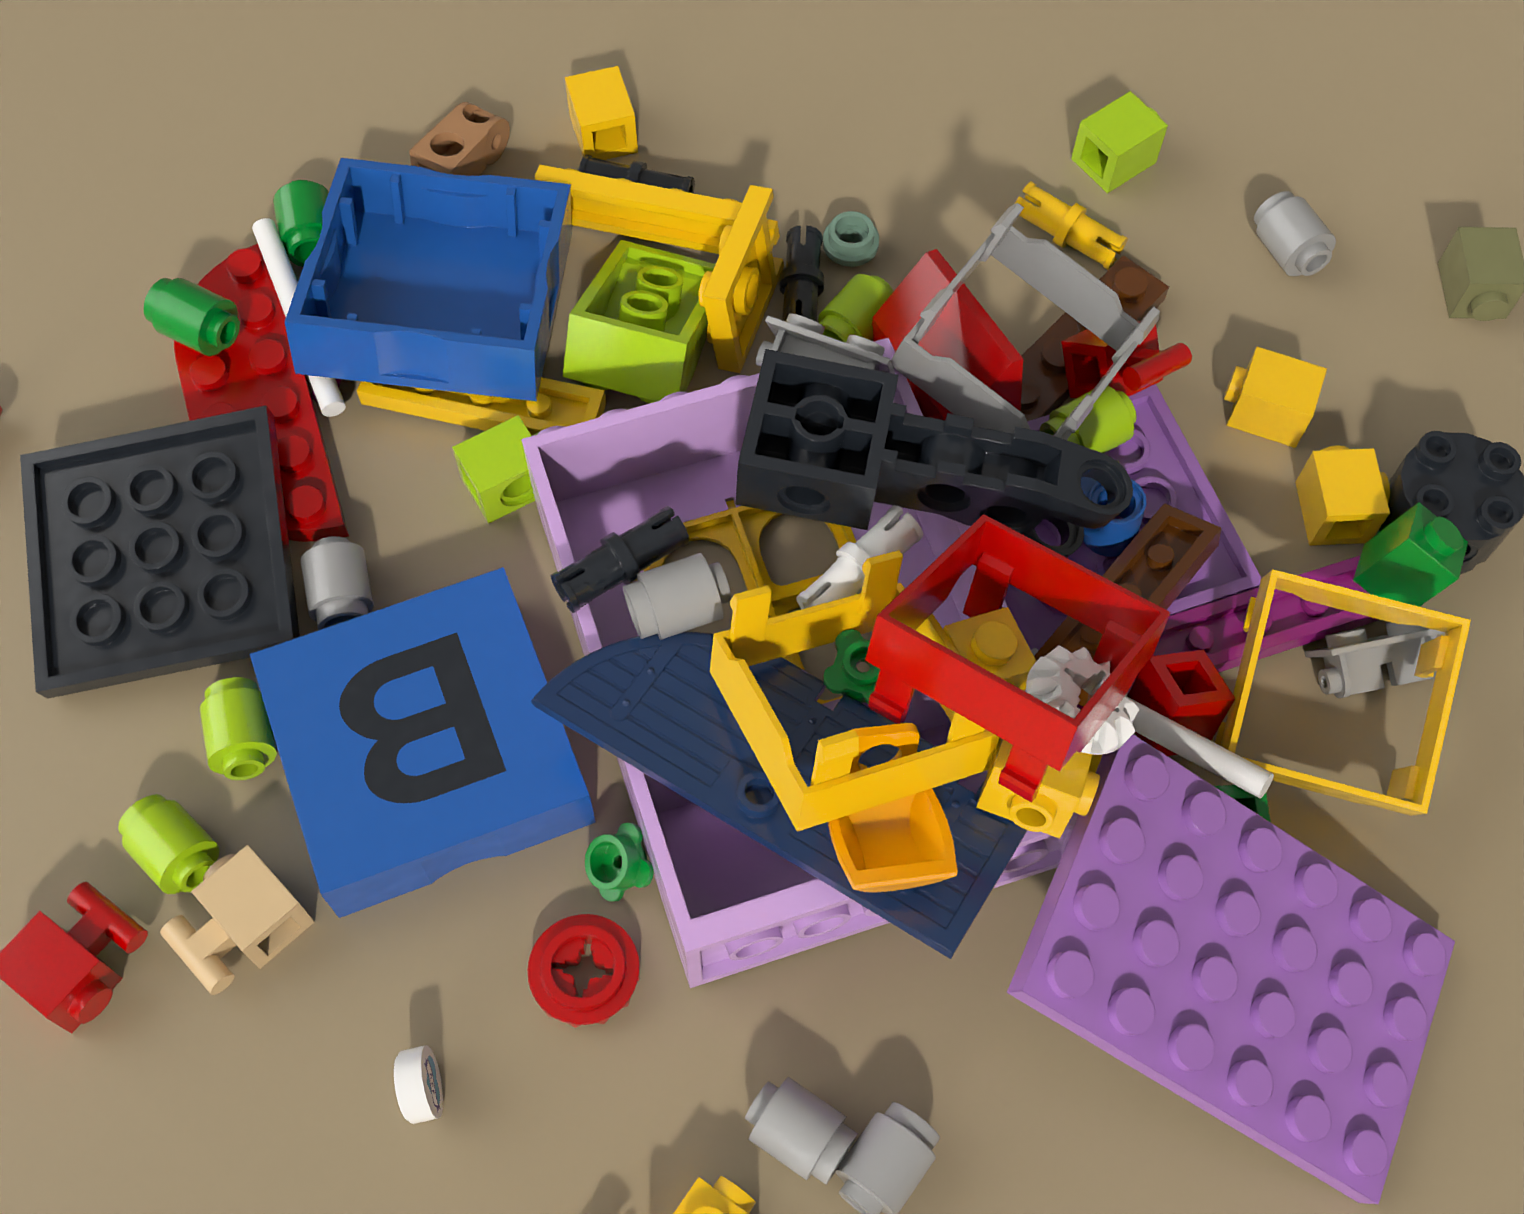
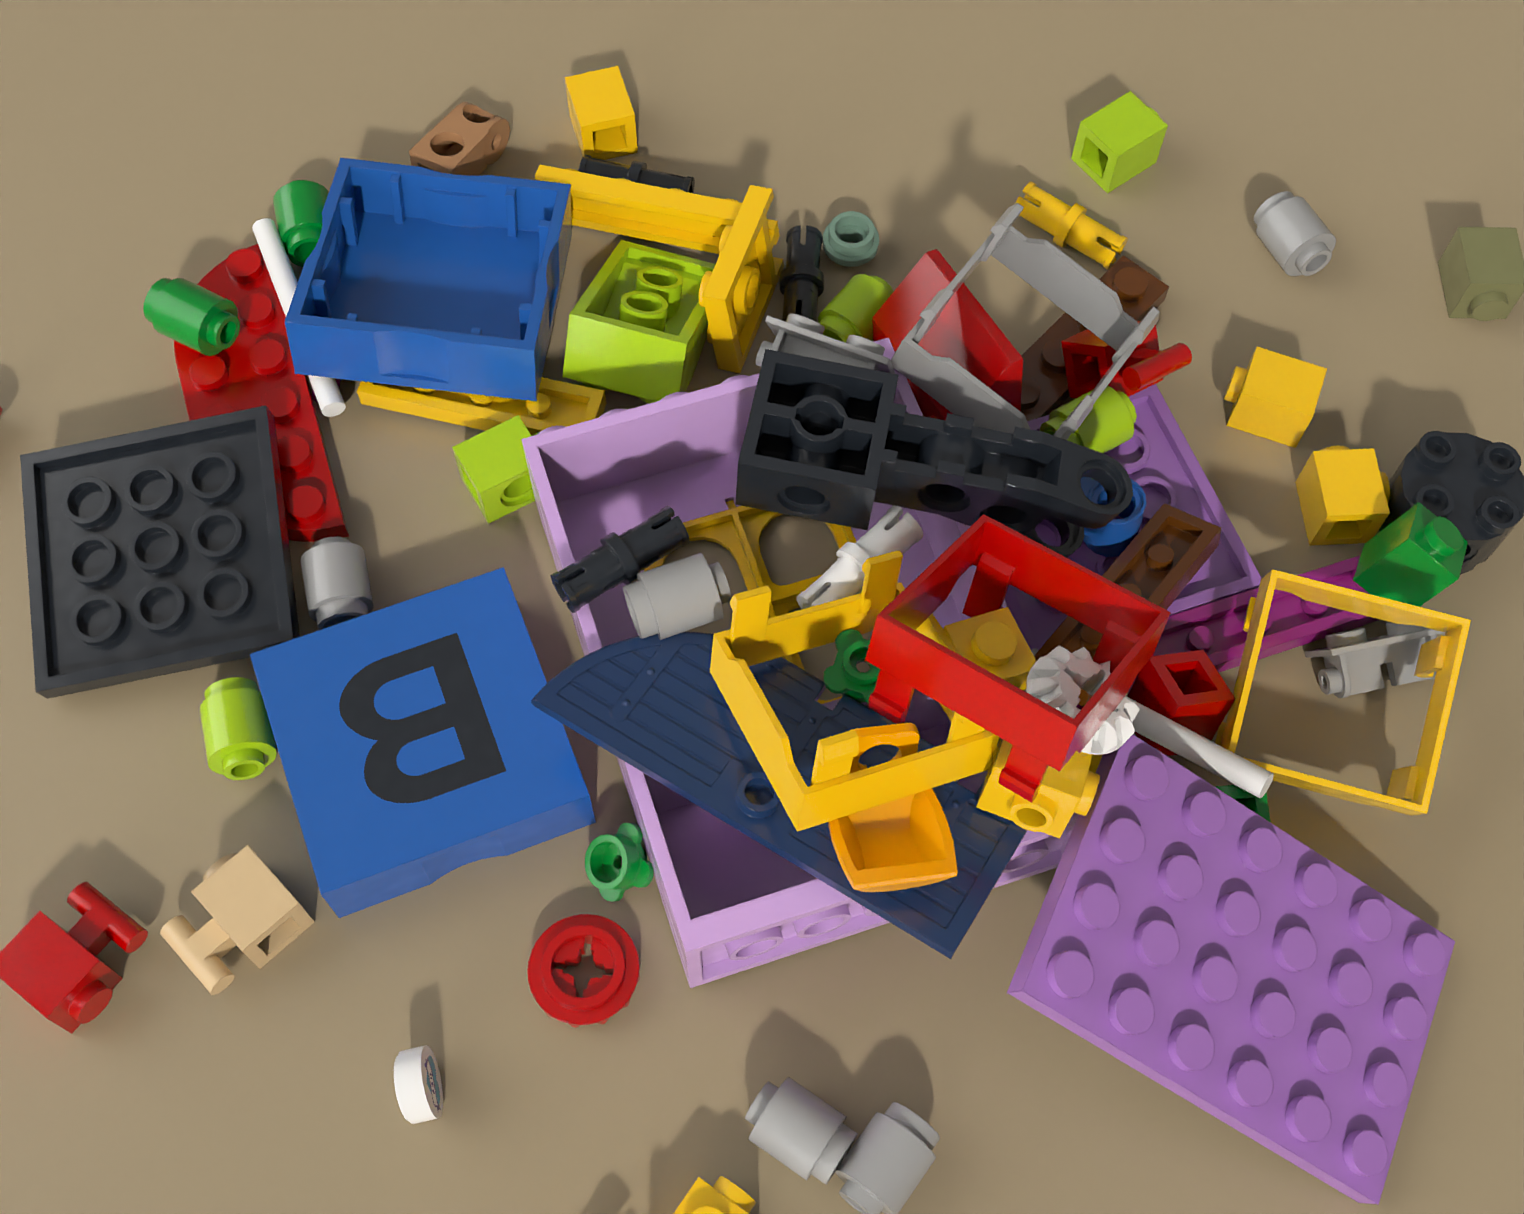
lime brick [118,794,220,894] -> none

